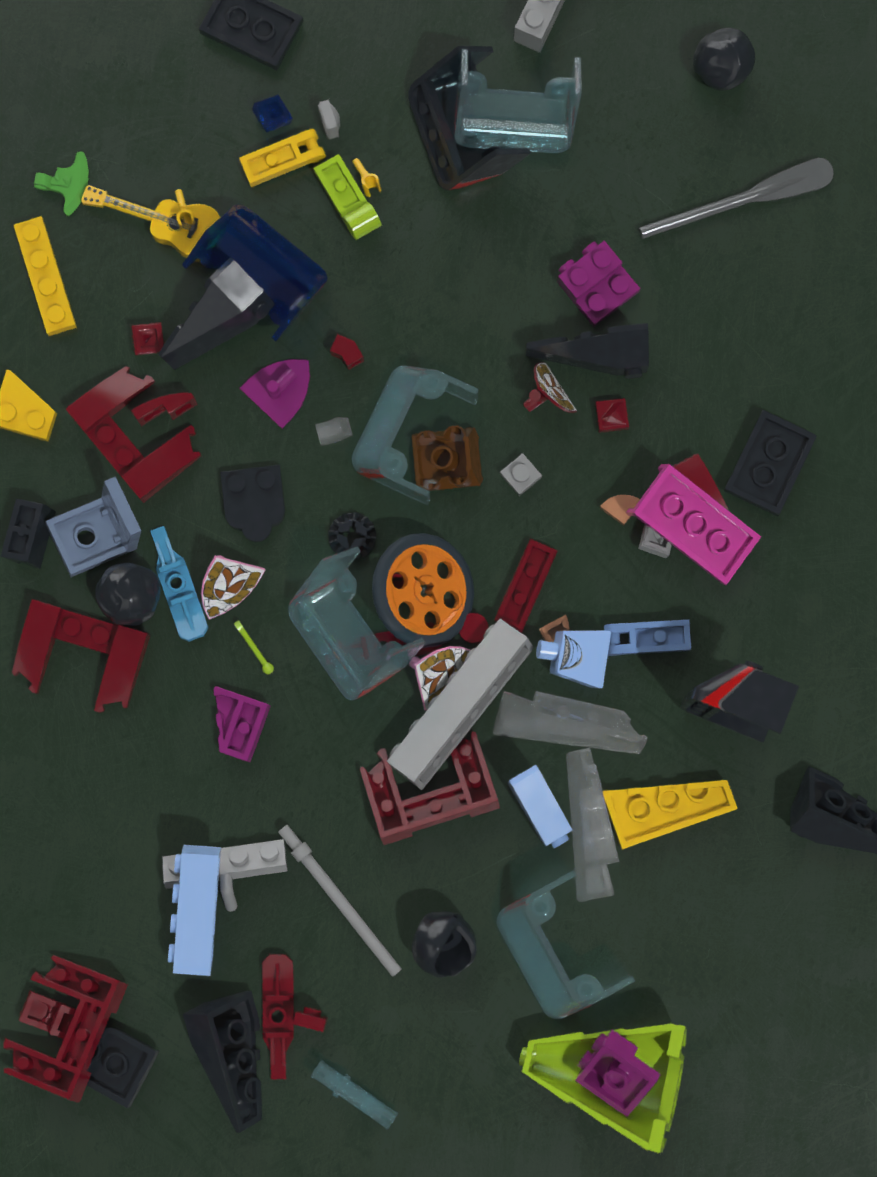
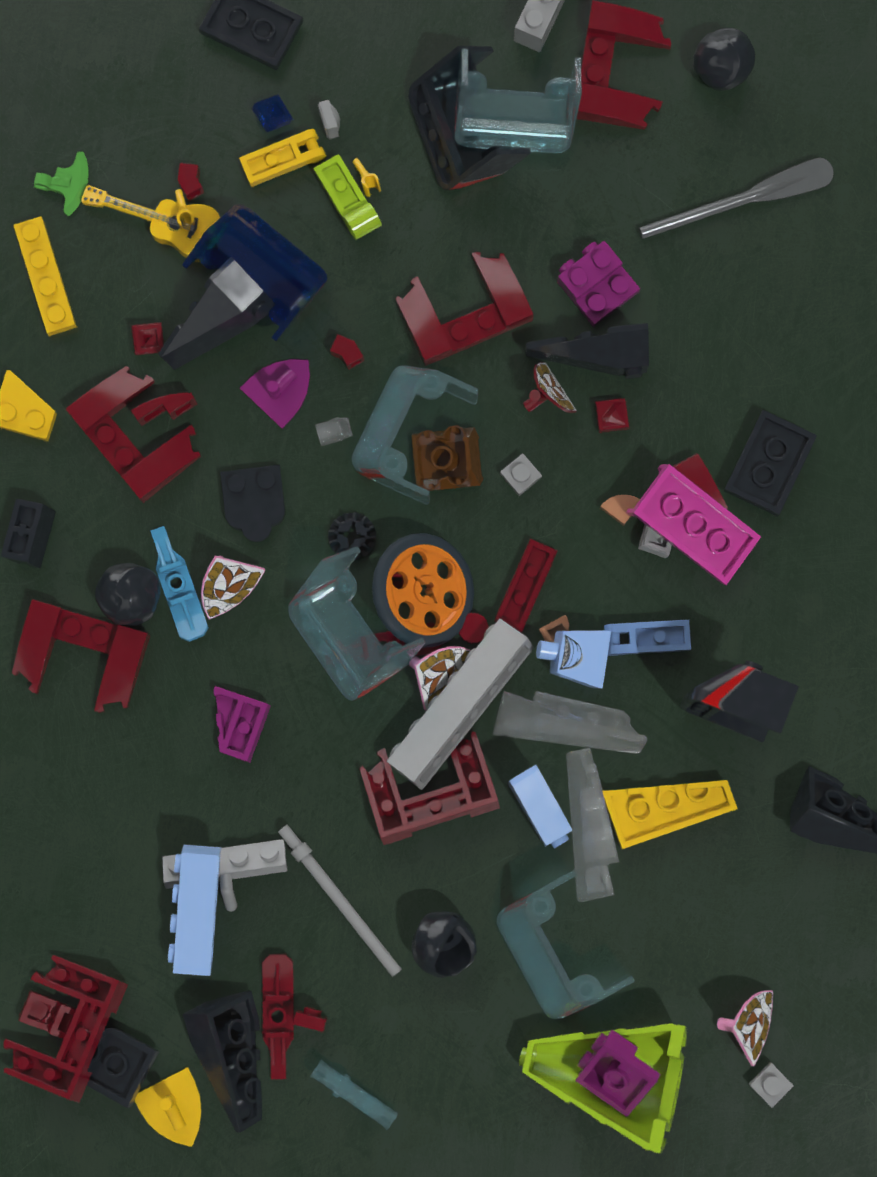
sand blue bracket [45,477,141,577] -> none
lime hinge [234,620,274,674] -> none
none -> yellow shield [135,1067,202,1147]
none -> dark red piece [177,163,204,201]
none -> dark red wedge [396,252,534,366]
none -> dark red wedge [573,0,671,130]
none -> shield [717,990,773,1066]
none -> light grey plate [749,1062,794,1108]

